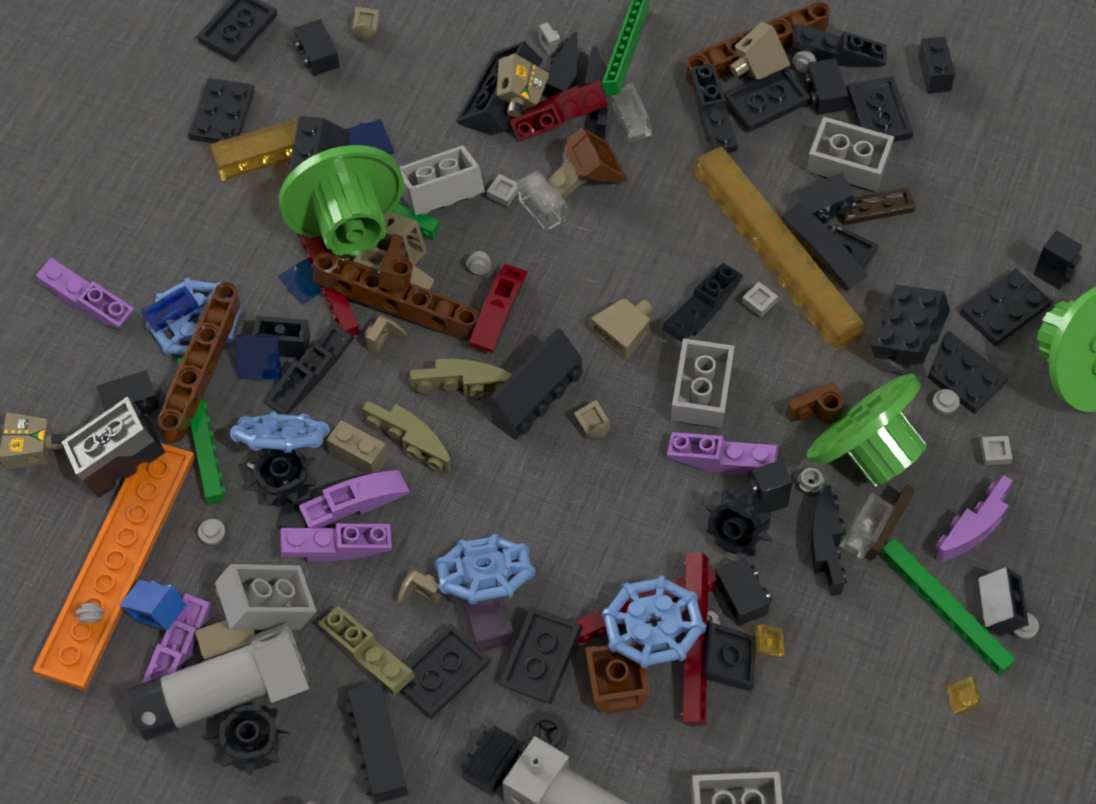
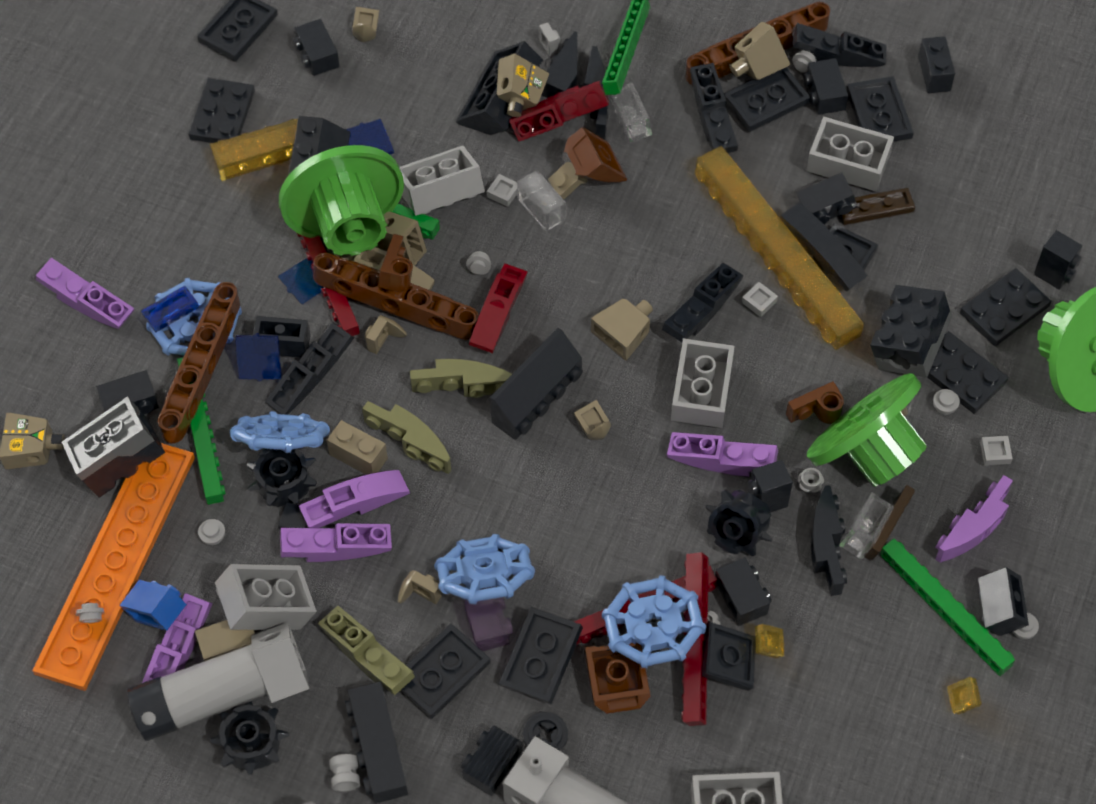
none -> light grey wheel [329,754,360,792]

